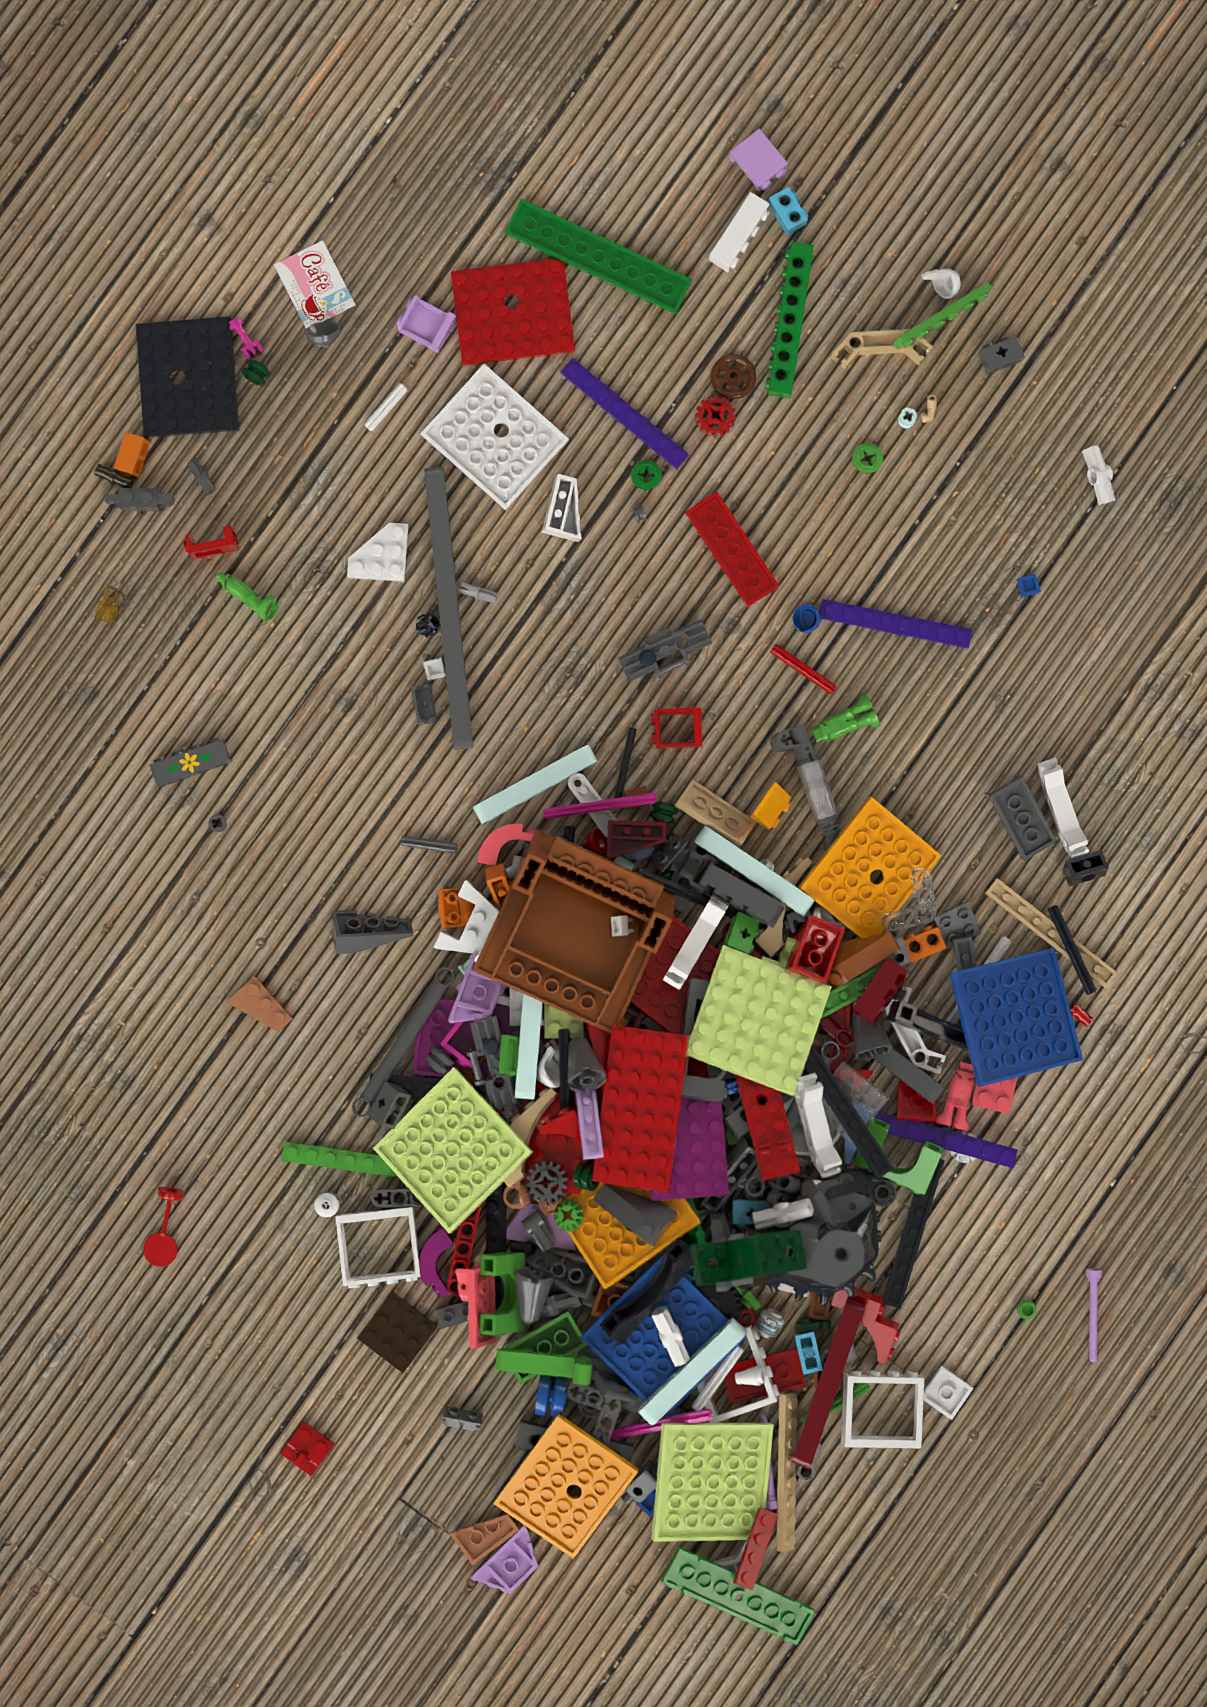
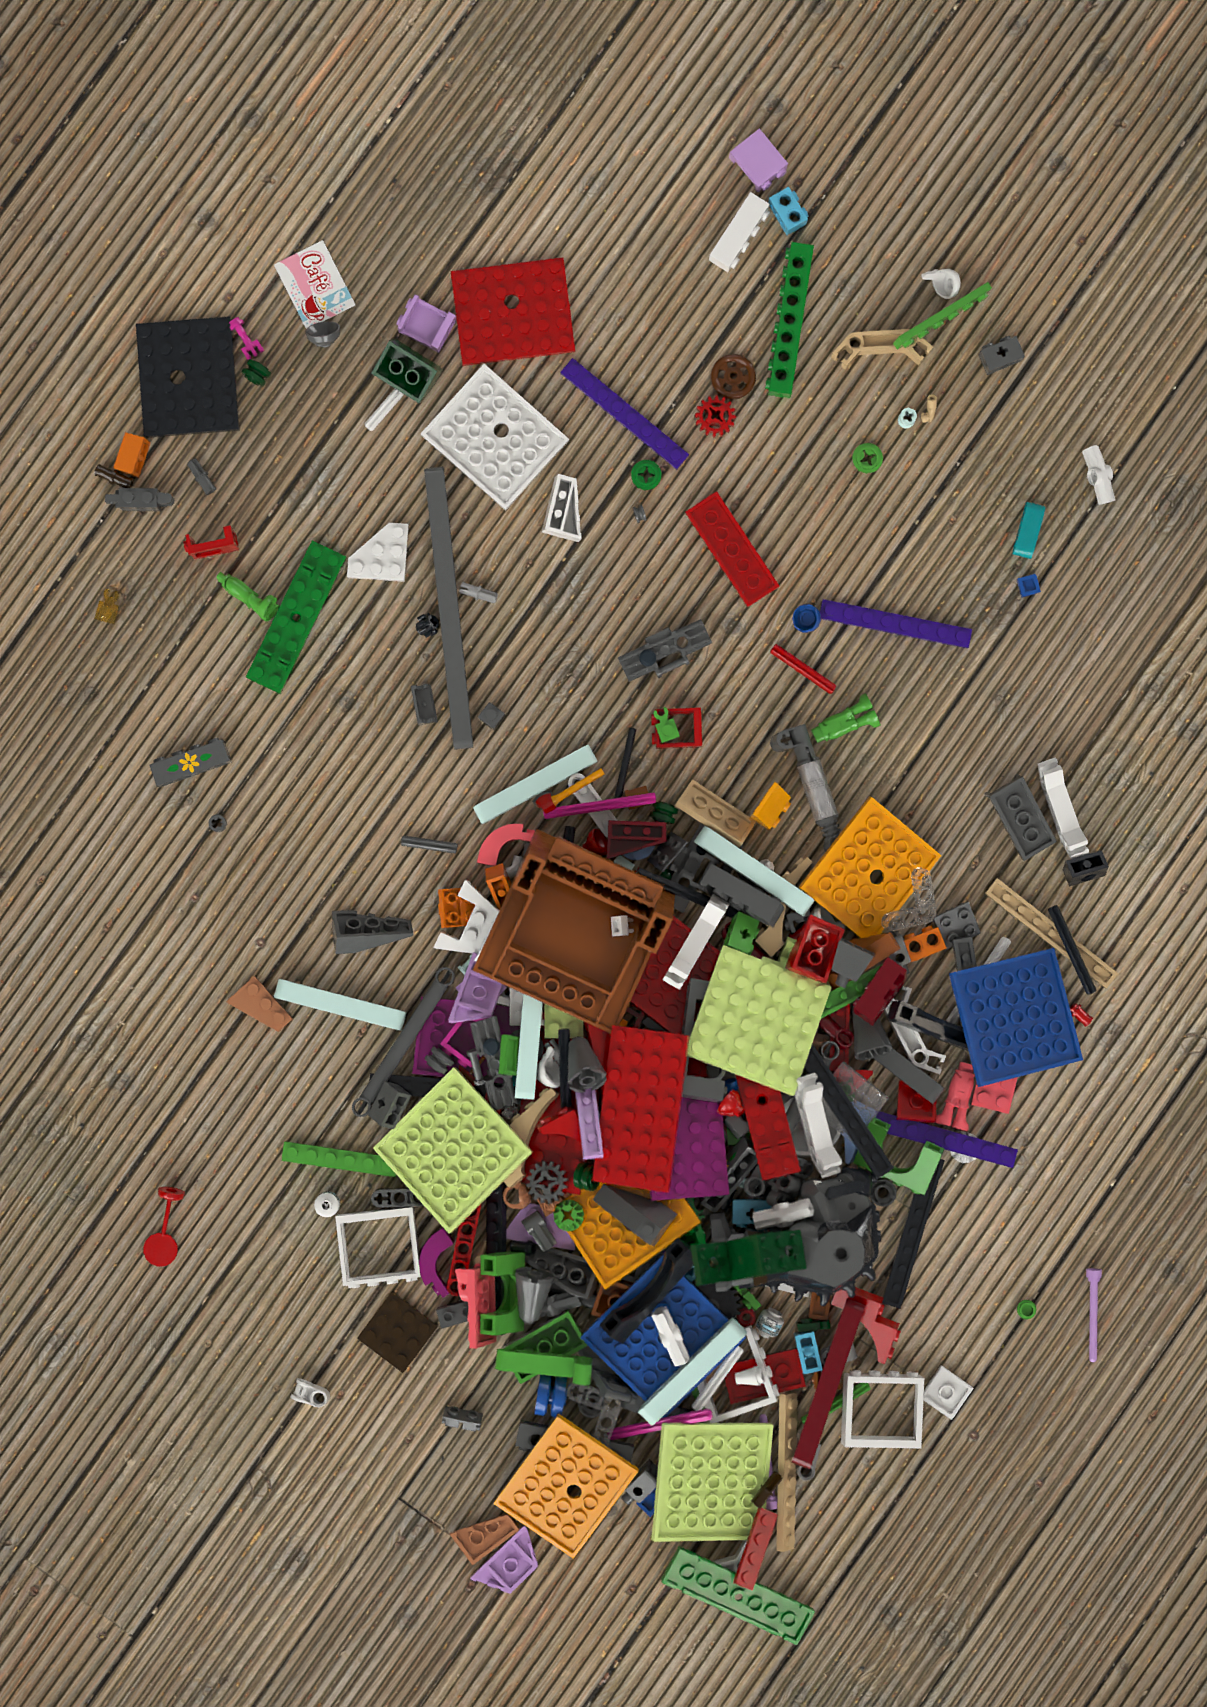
red hinge [280,1421,335,1476] -> none
white tile [423,658,446,681] -> none
green plate [505,199,692,315] -> none
none -> green piece [246,541,347,694]
none -> light aqua beam [274,979,407,1031]
none -> white piece [290,1378,330,1408]
none -> dark green slope [371,339,443,404]
none -> dark grey brick [478,702,505,730]
none -> piece [532,768,605,814]
none -> bright green plate [654,707,680,743]
none -> red piece [716,1090,745,1117]
none -> dark brown axle [751,1471,783,1509]
none -> dark grey torso [832,938,875,988]
none -> teal beam [1012,501,1046,559]

